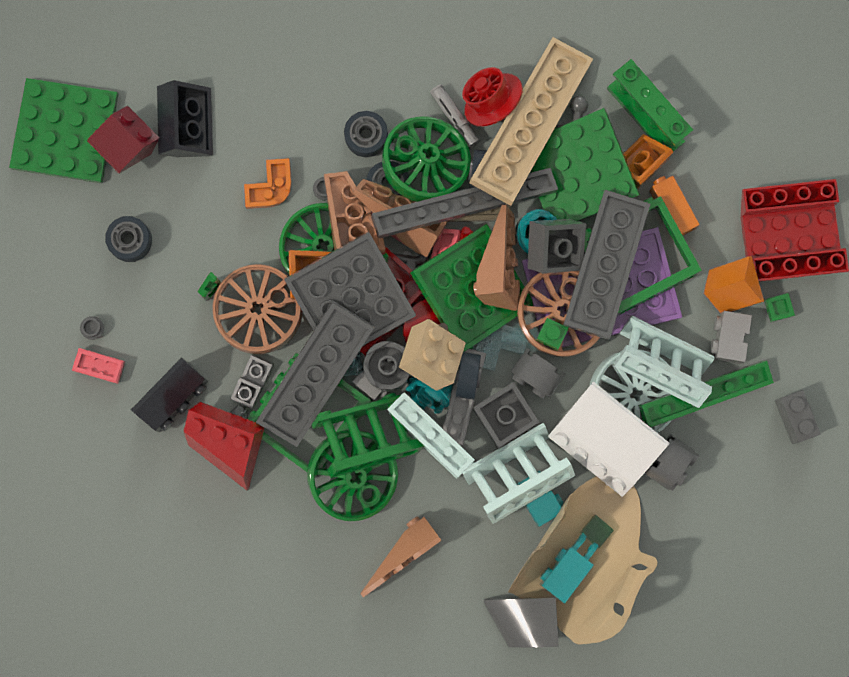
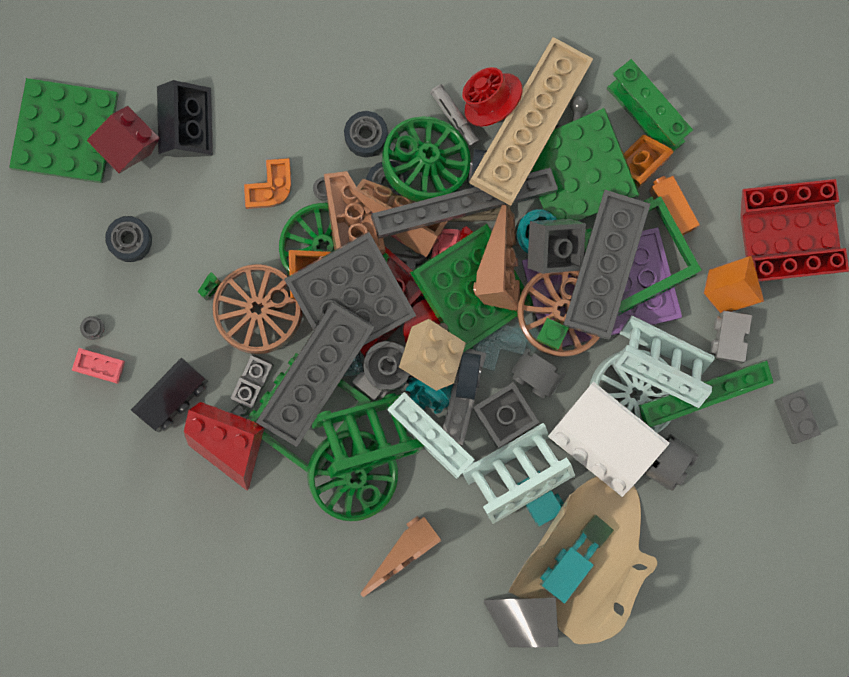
green plate [764,293,795,322] -> none

